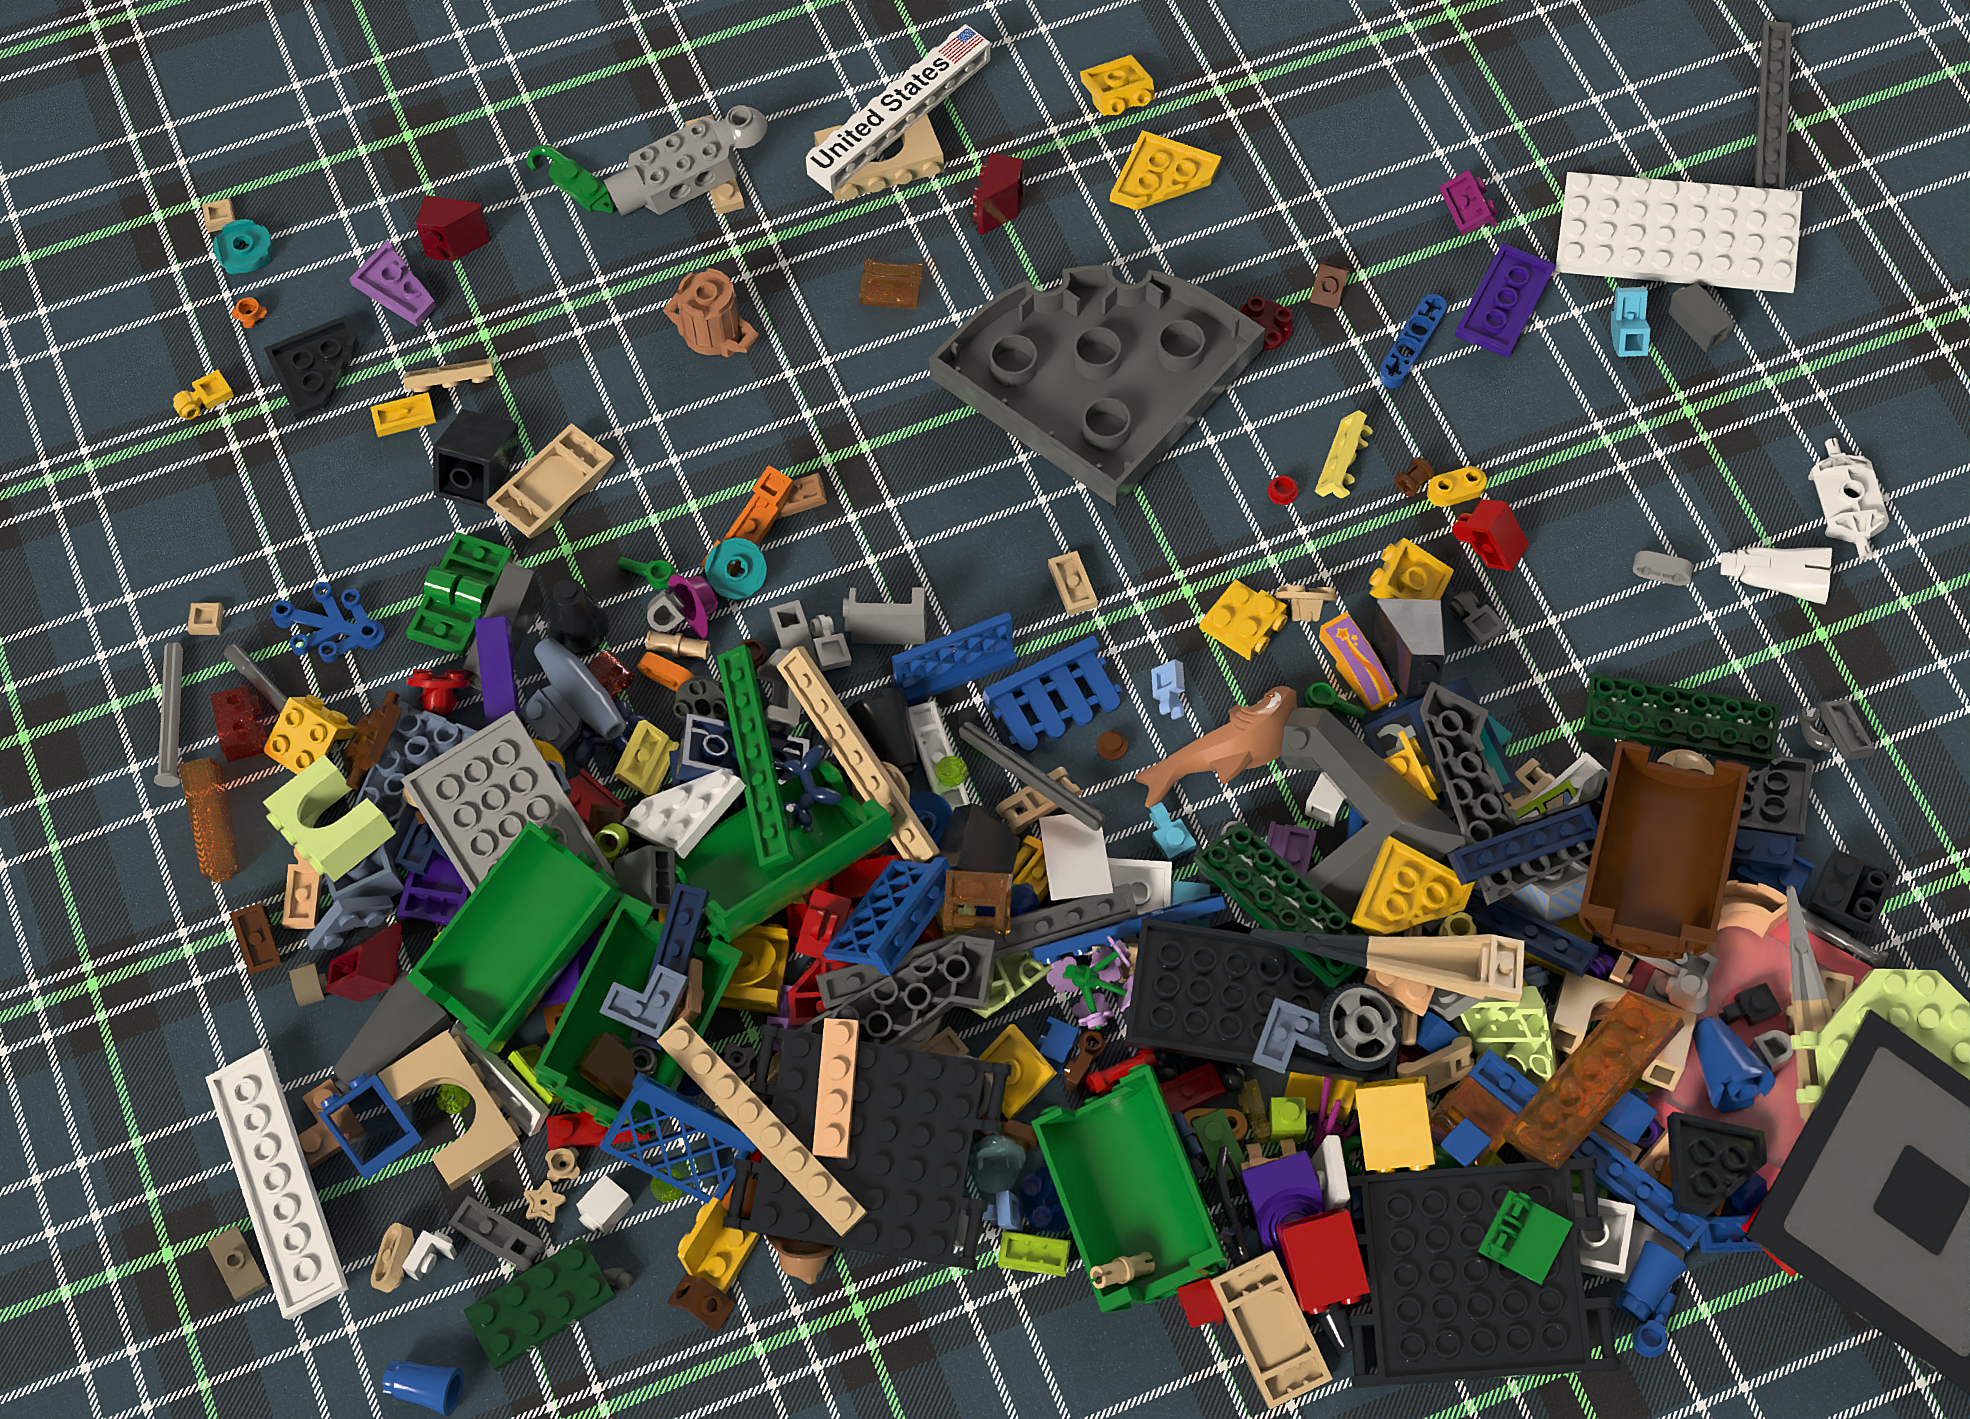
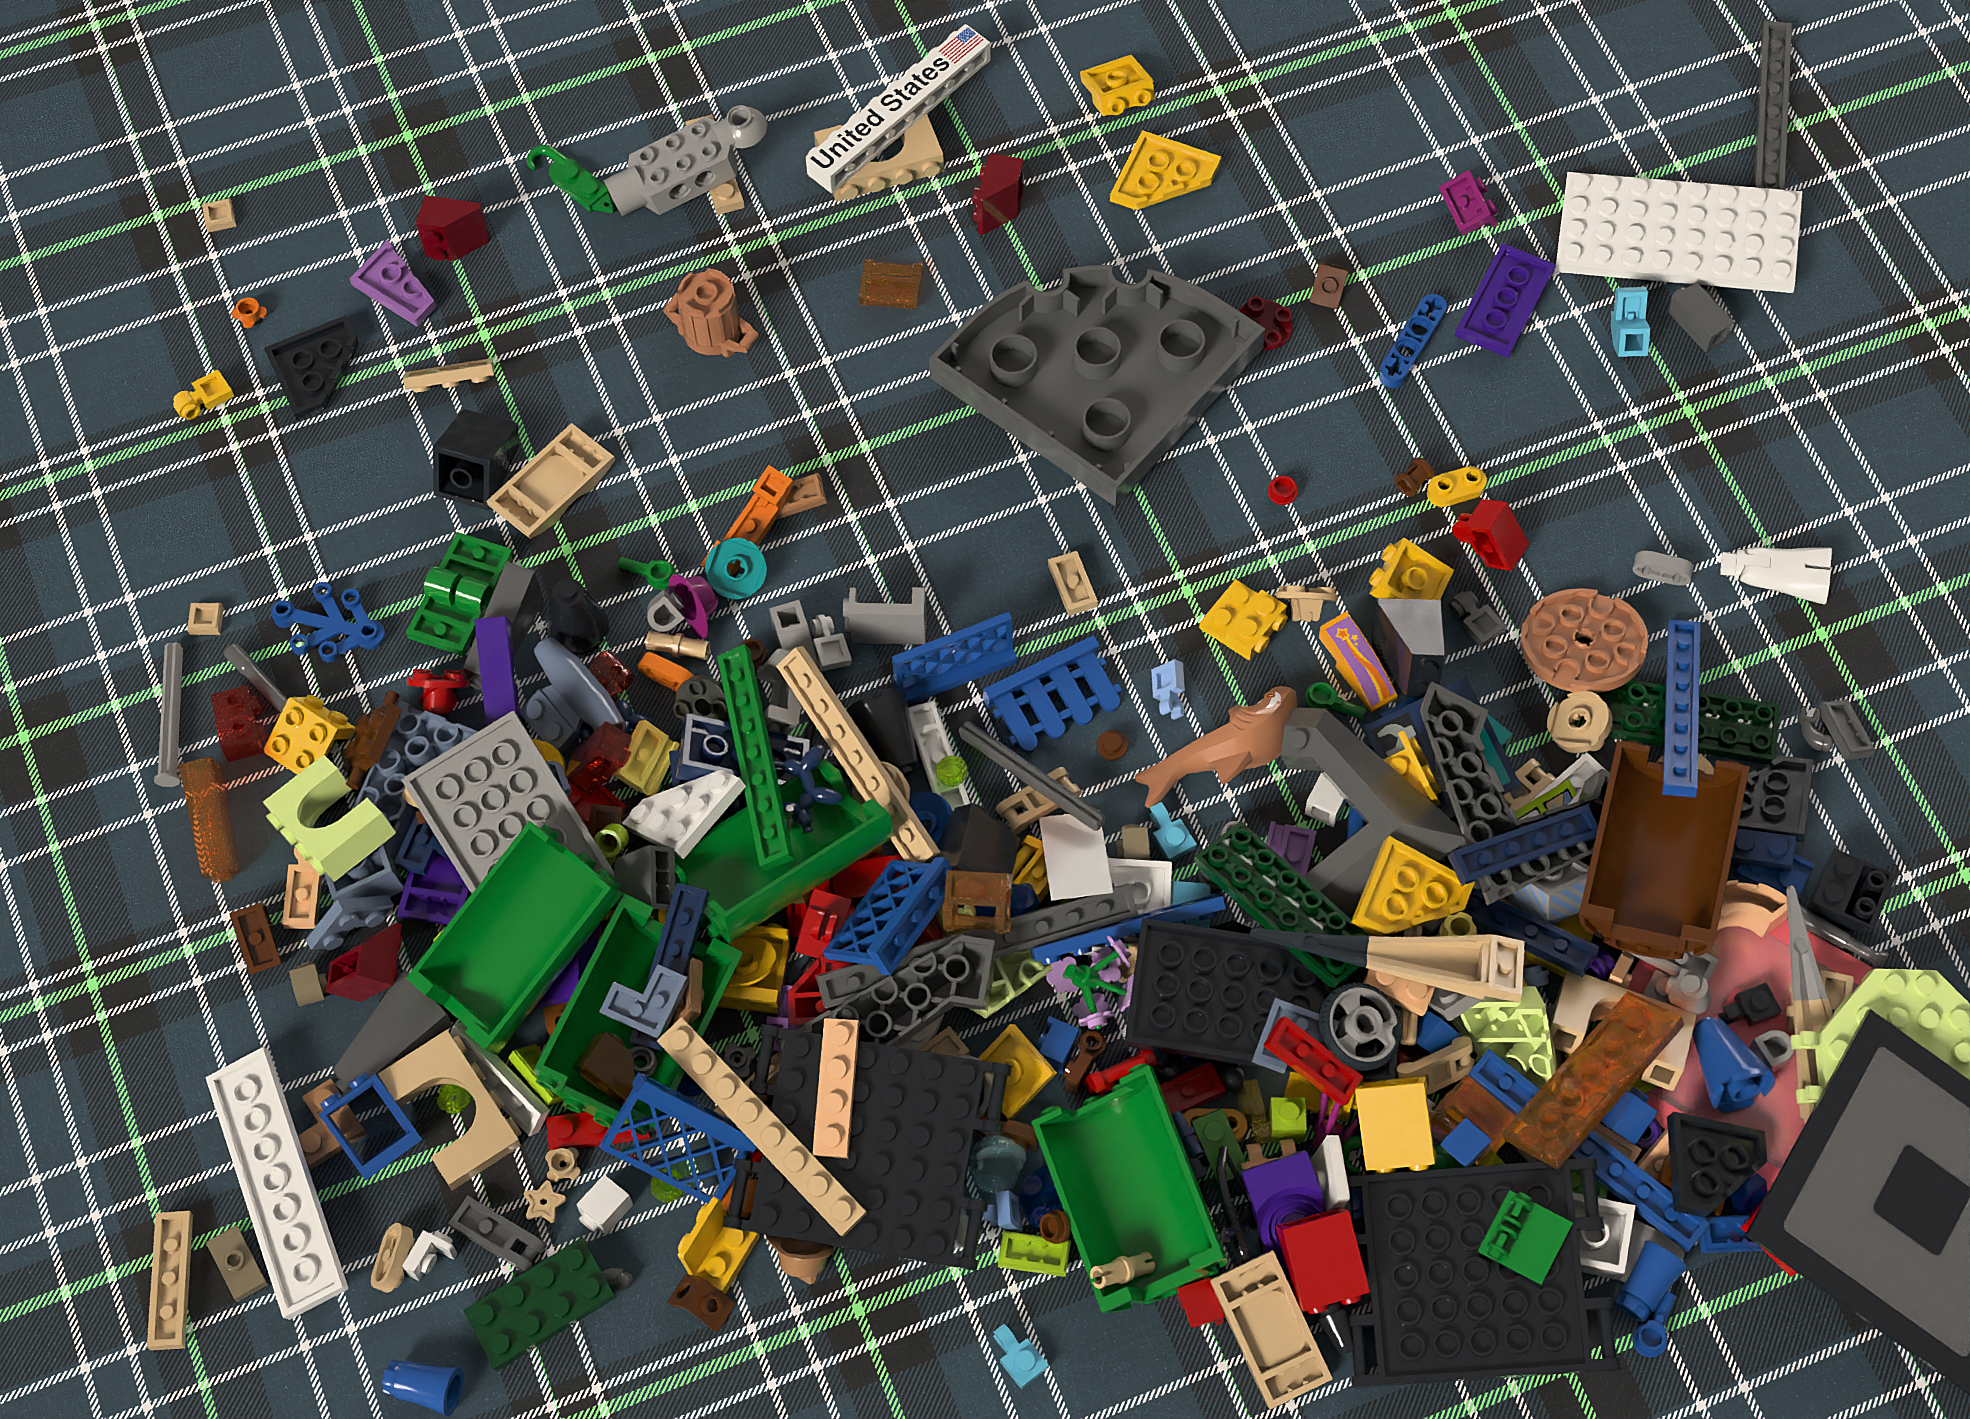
teal plate [213,219,273,275] -> none
yellow plate [370,392,437,437] -> none
light yellow plate [1315,410,1373,498] -> none
white plate [1808,438,1889,560] -> none
none -> tan plate [147,1211,193,1350]
none -> clear red brick [565,721,632,795]
none -> medium azure plate [993,1324,1049,1390]
none -> reddish brown plate [1039,1209,1071,1244]
none -> dark tan plate [1116,824,1150,861]
none -> red plate [1263,1016,1363,1106]
none -> nougat plate [1520,588,1648,693]
none -> tan plate [1547,691,1612,753]
none -> blue plate [1662,620,1700,798]

